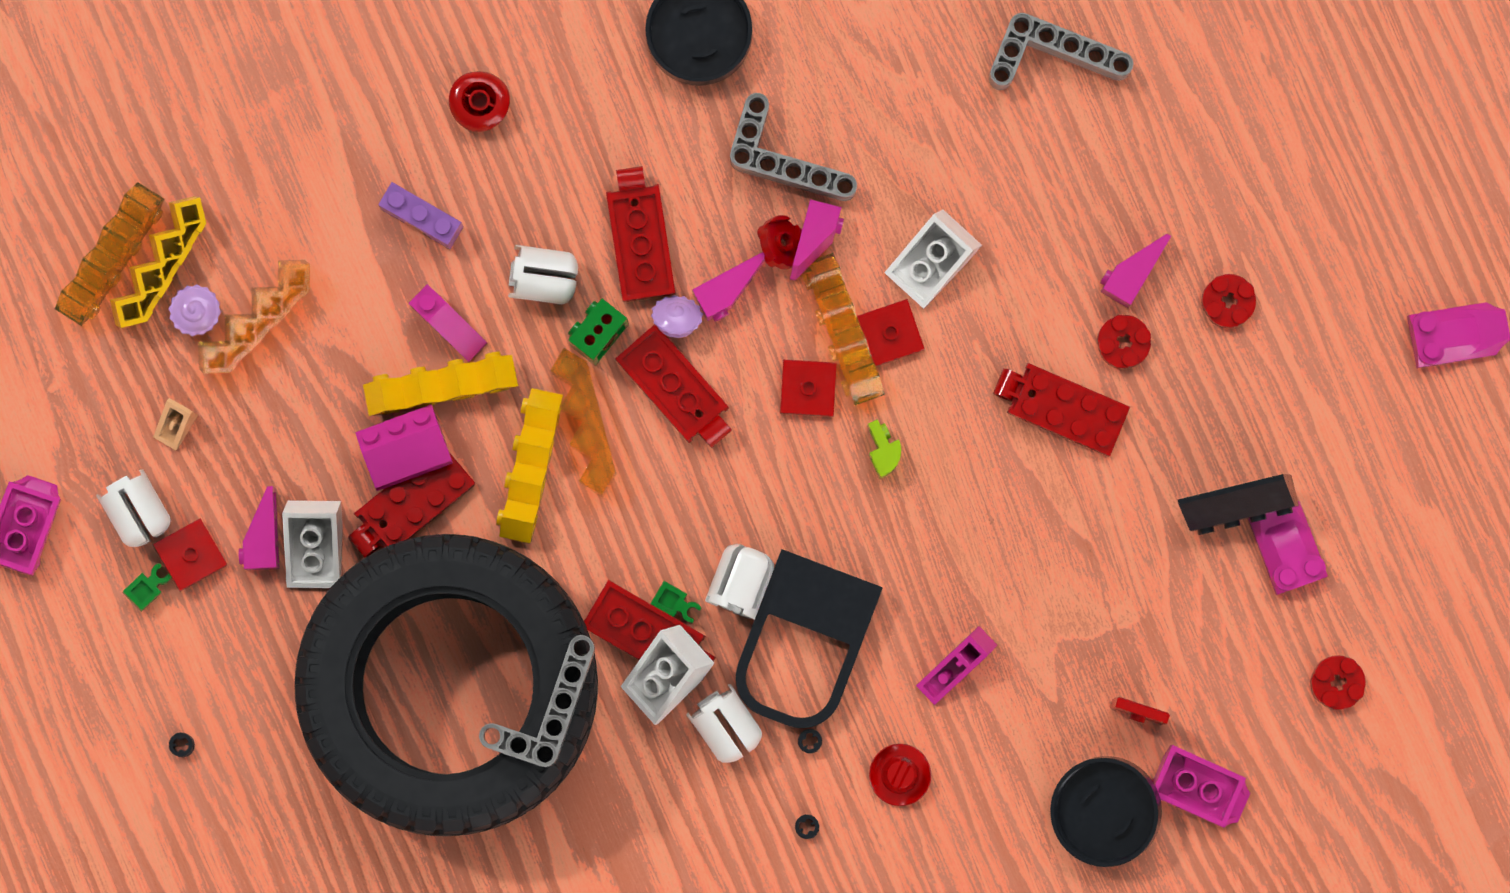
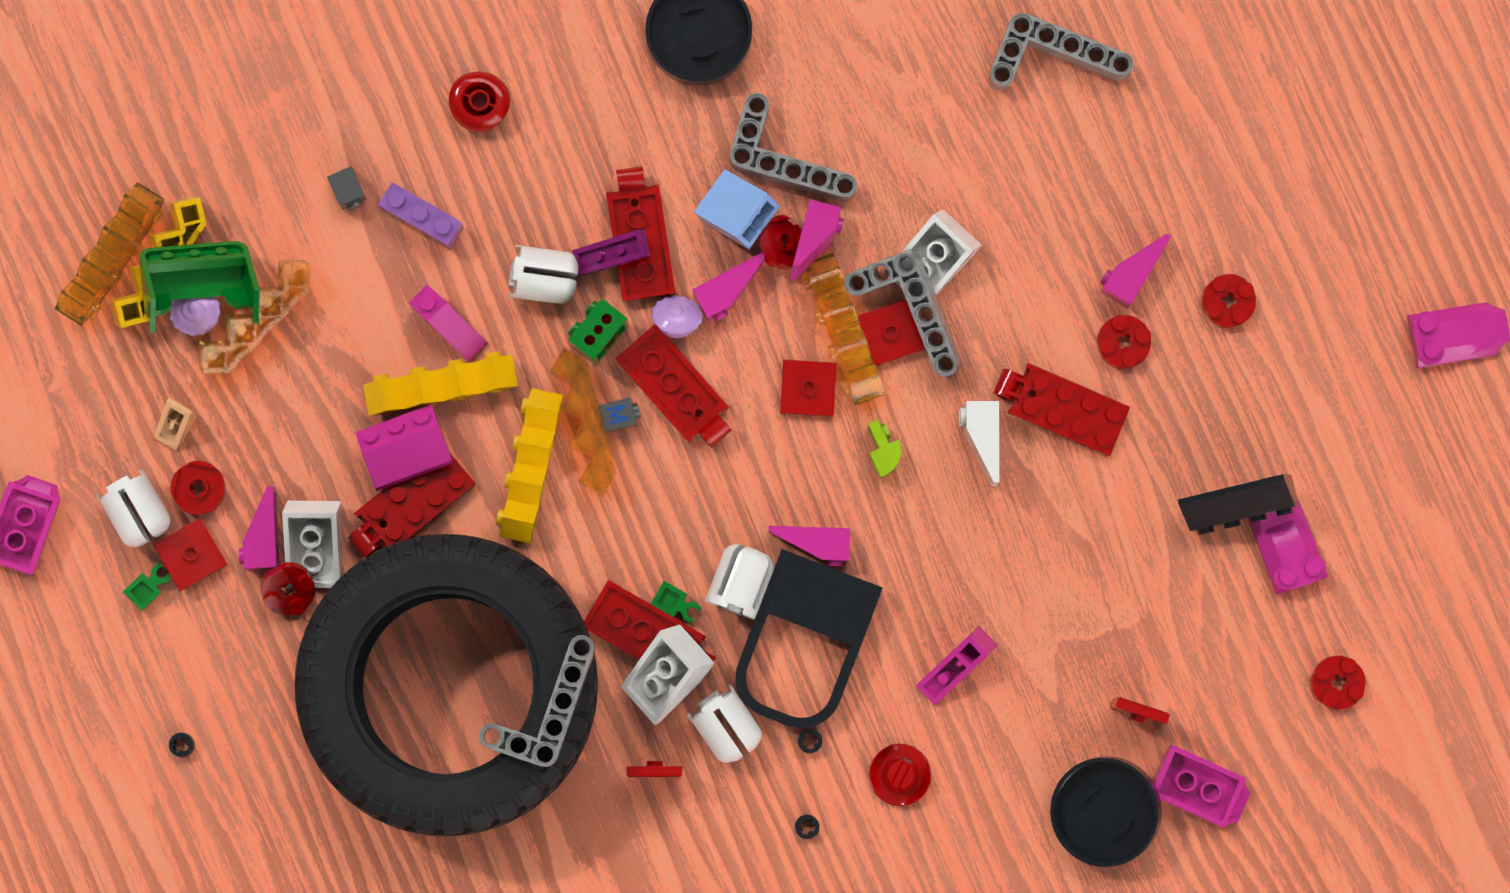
none -> green windscreen [140,241,260,333]
none -> red plate [171,461,226,515]
none -> red plate [260,562,316,615]
none -> dark grey brick [327,166,367,211]
none -> magenta plate [572,229,650,277]
none -> dark grey brick [599,397,641,434]
none -> red plate [627,761,683,777]
none -> light blue brick [694,169,780,249]
none -> dark pink slope [768,526,850,567]
none -> light grey beam [844,250,961,377]
none -> white slope [958,401,999,487]

